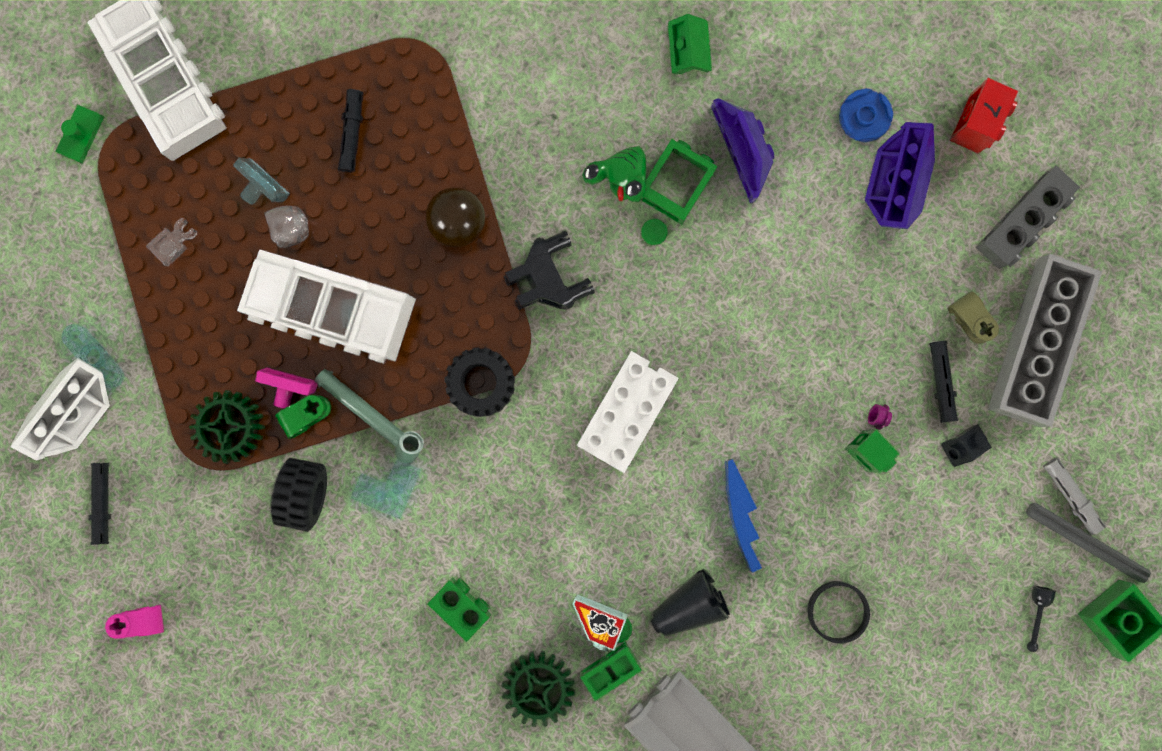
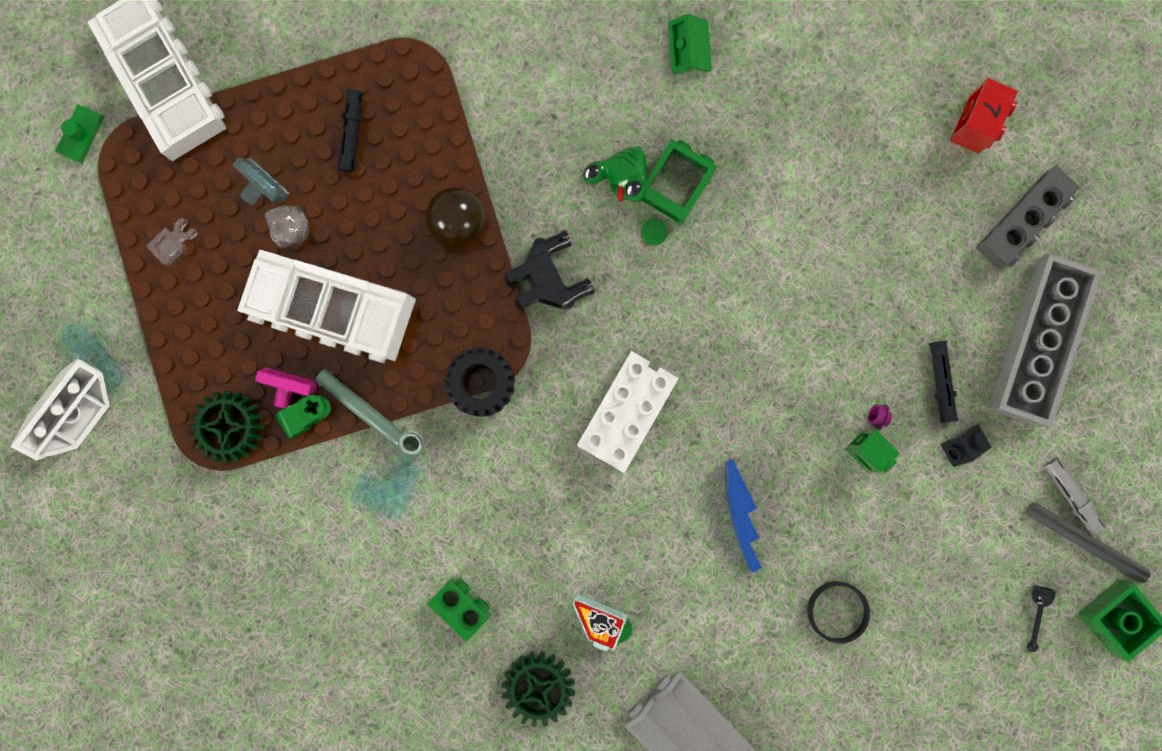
black pin [88,463,111,545] -> none
dark pink piece [105,605,164,639] -> none
black tyre [270,458,327,532] -> none
green brick [580,641,642,701] -> none
black cone [651,569,730,636] -> none
dark purple wedge [711,98,775,204] -> none
blue tile [839,88,893,142] -> none
dark purple wedge [865,122,935,229] -> none
olive piece [948,291,999,344] -> none

